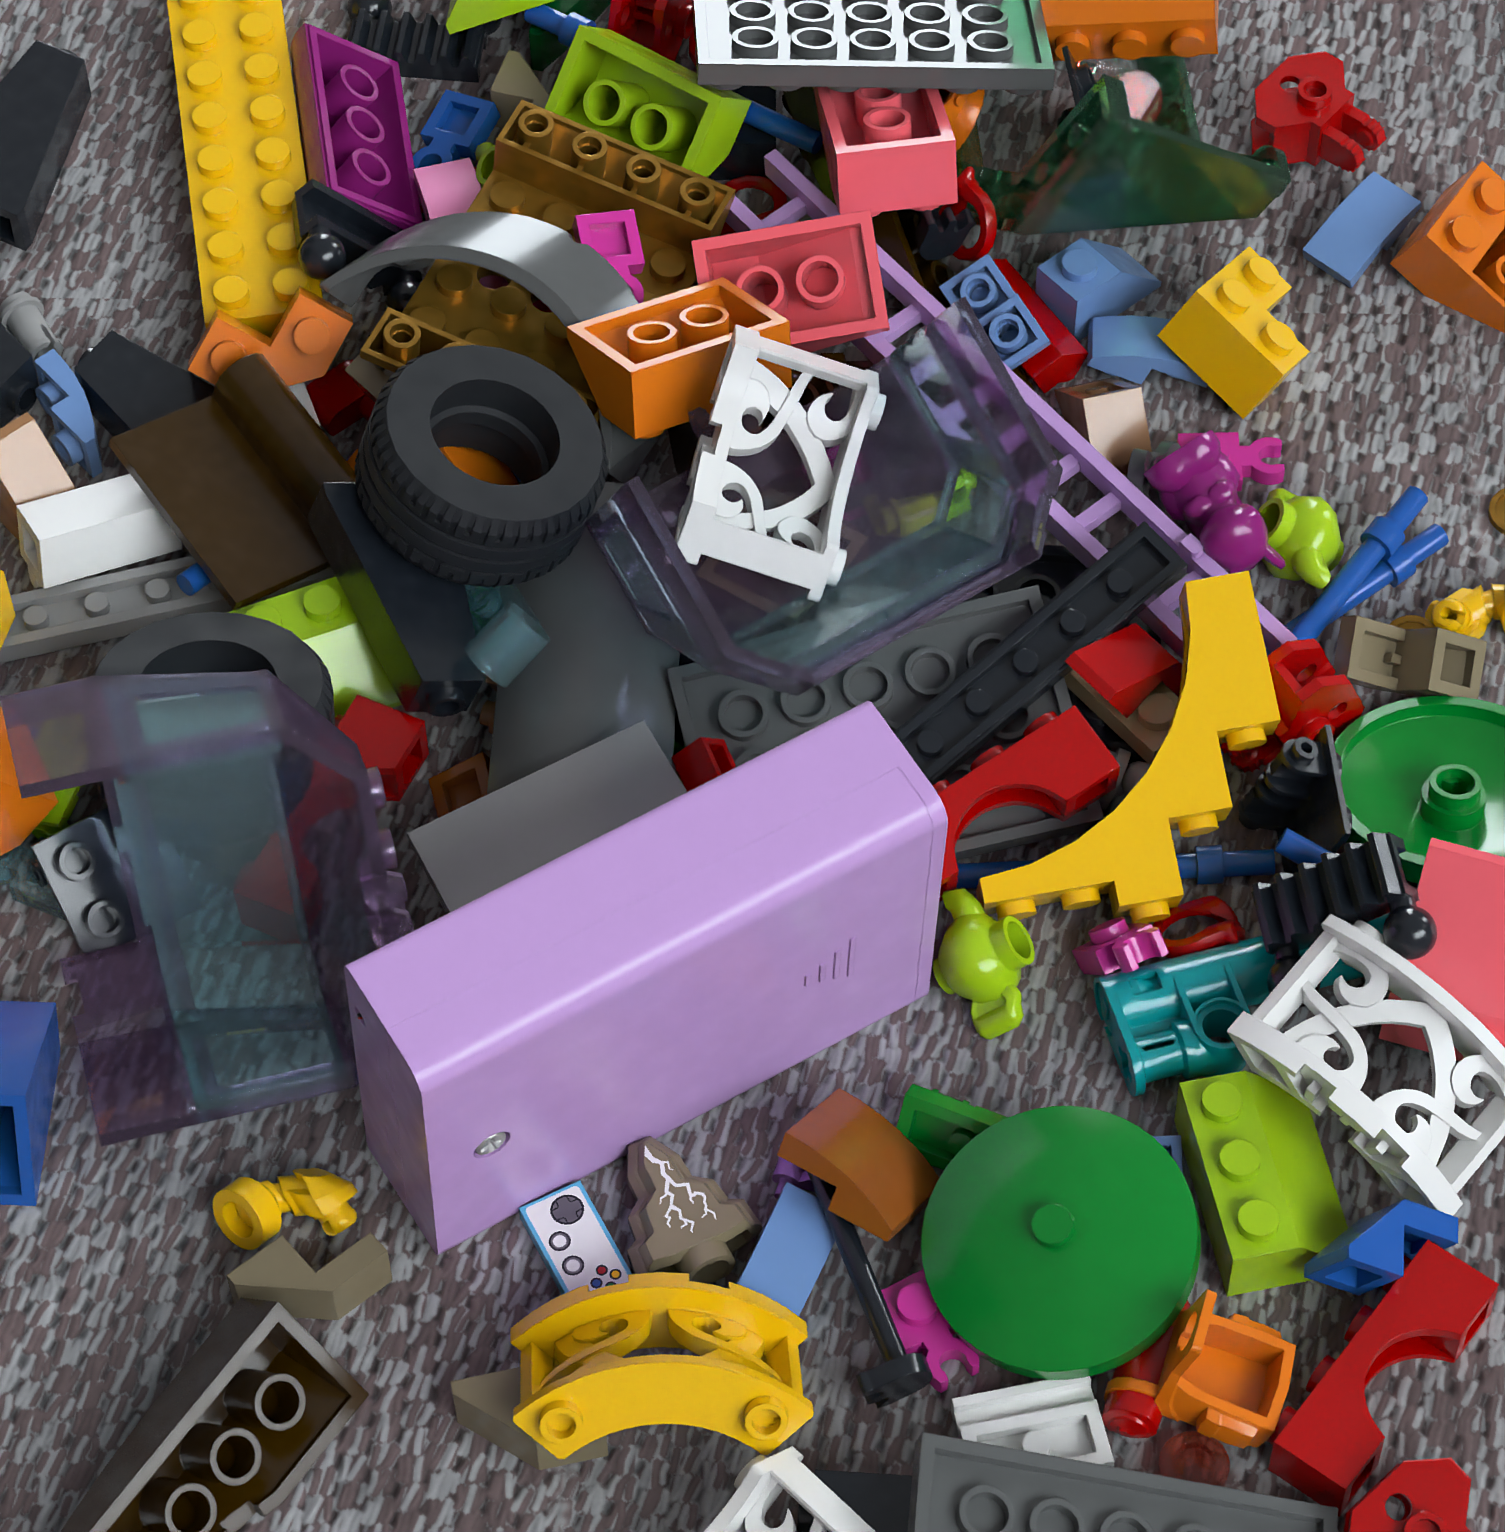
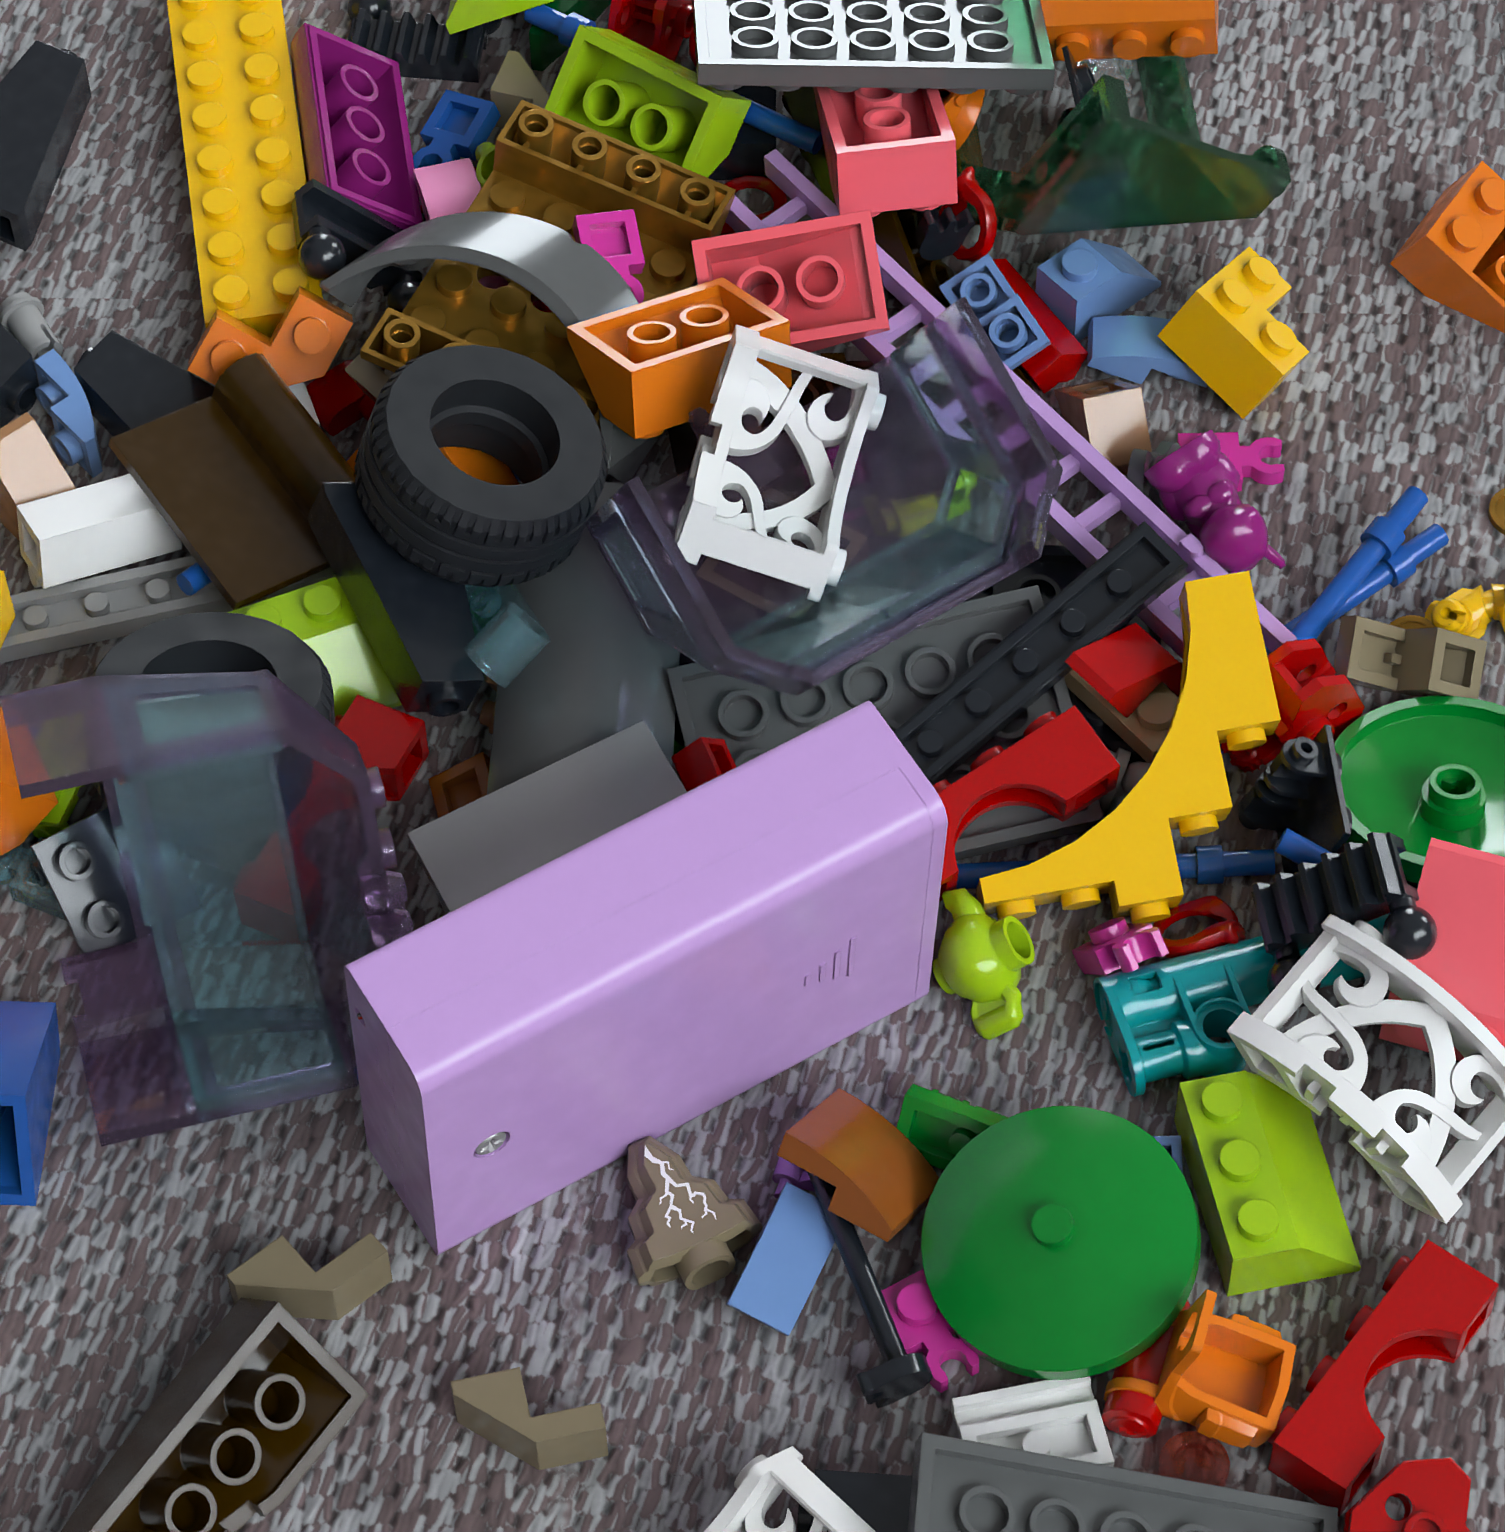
yellow arm [213,1168,359,1250] -> none
yellow fence [510,1272,814,1459] -> none
tile [519,1180,632,1295] -> none
tile [1103,70,1162,129] -> none
red hinge [1250,51,1387,172] -> none
lime piece [1258,488,1344,589] -> none
medium blue slope [1303,171,1422,288] -> none
blue slope [1304,1199,1458,1296] -> none

